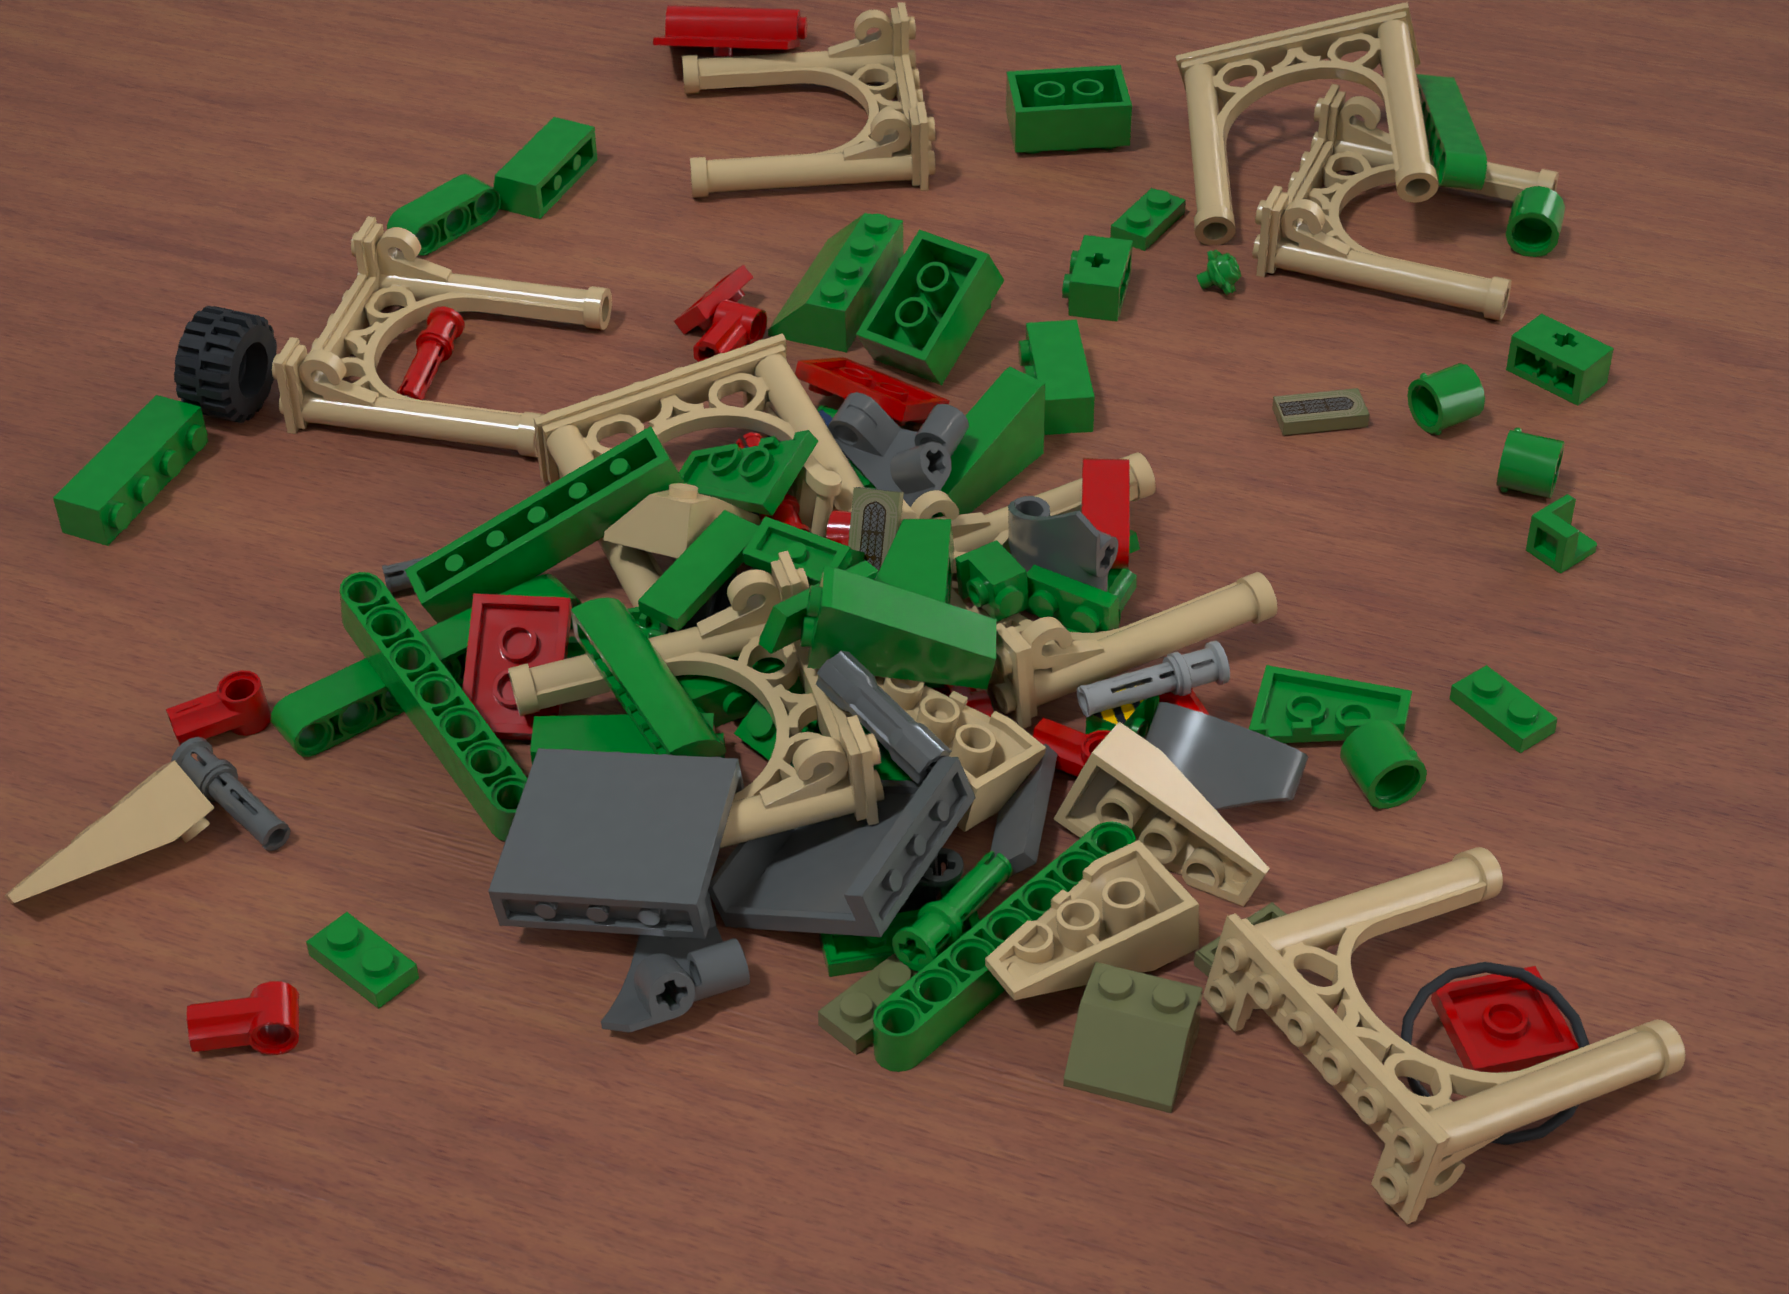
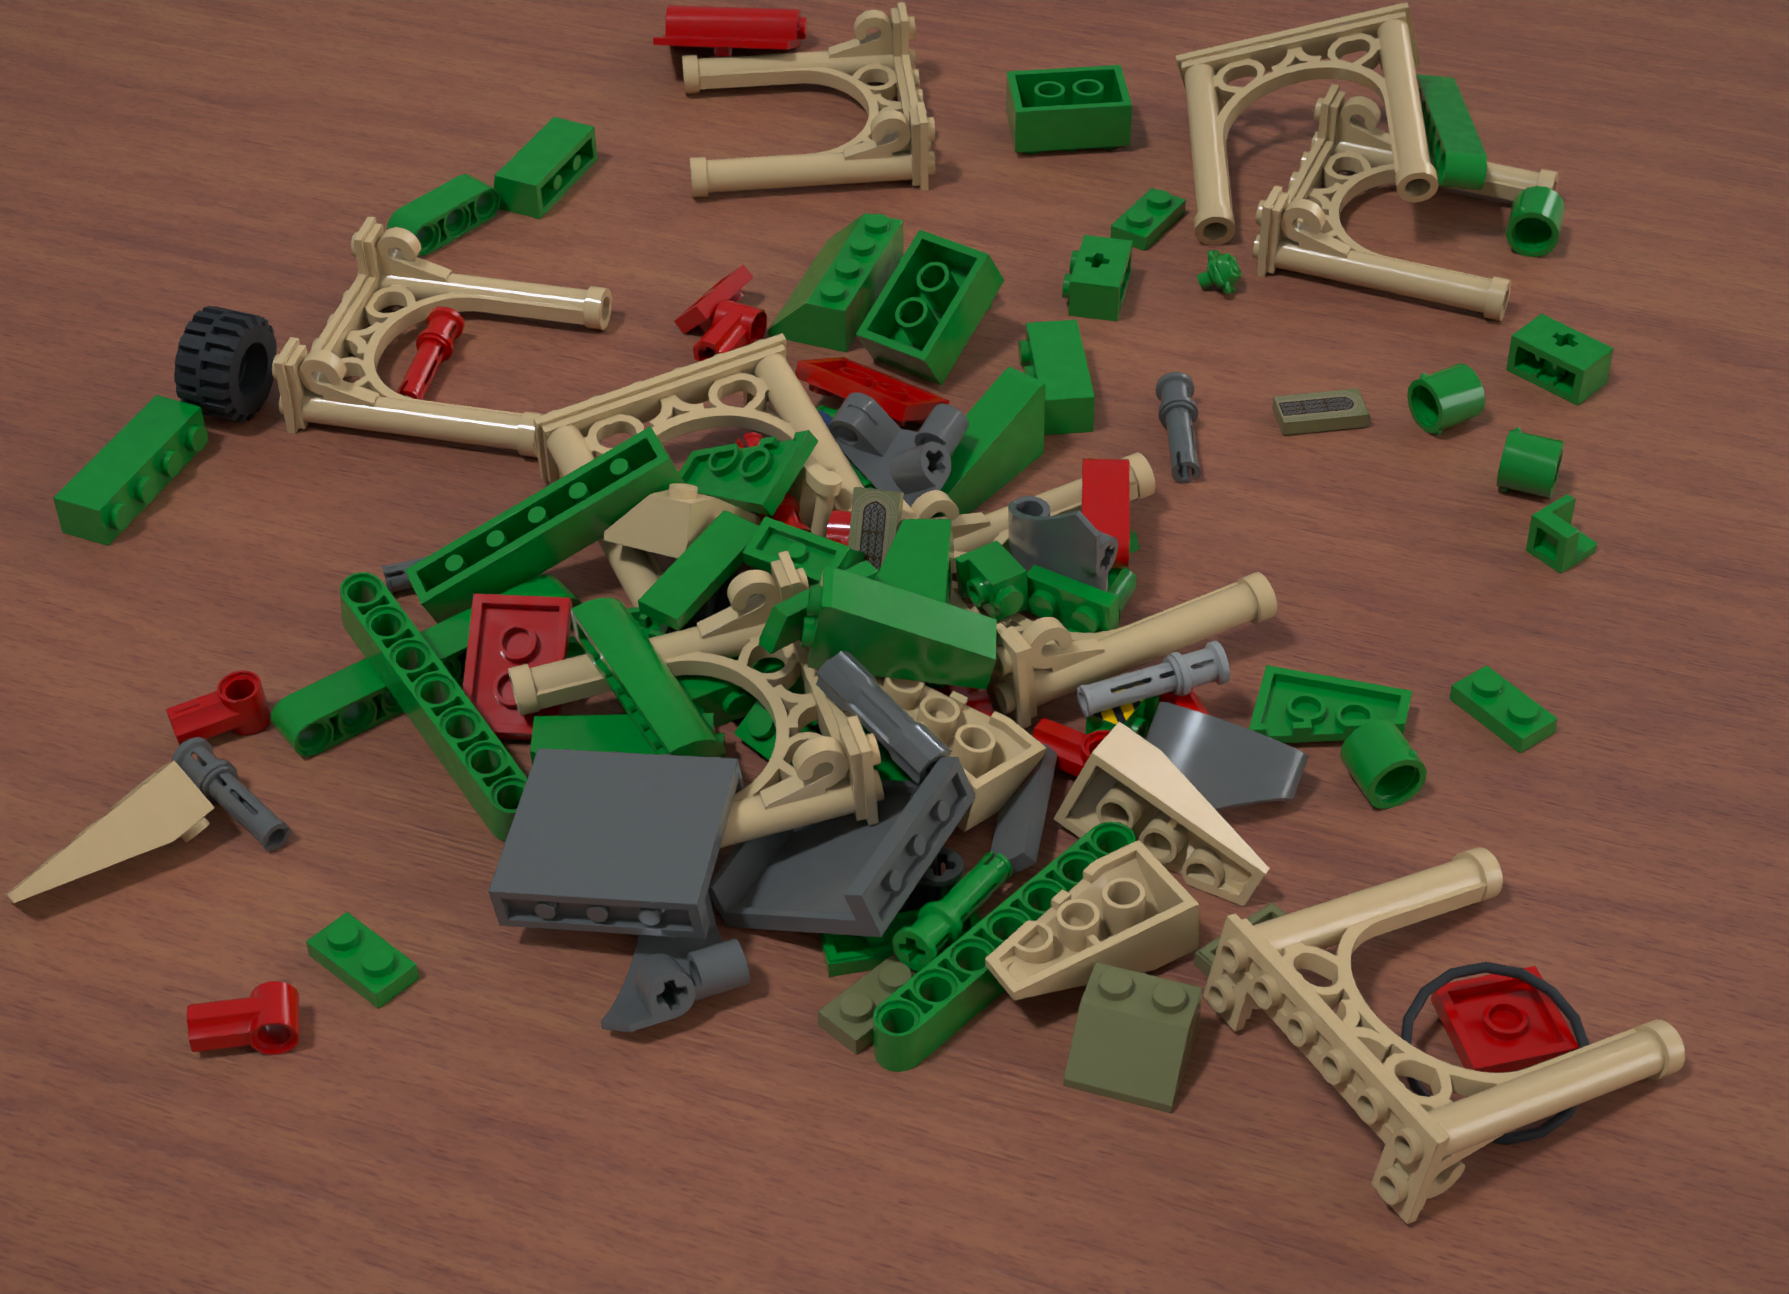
none -> dark grey pin [1155,372,1200,483]

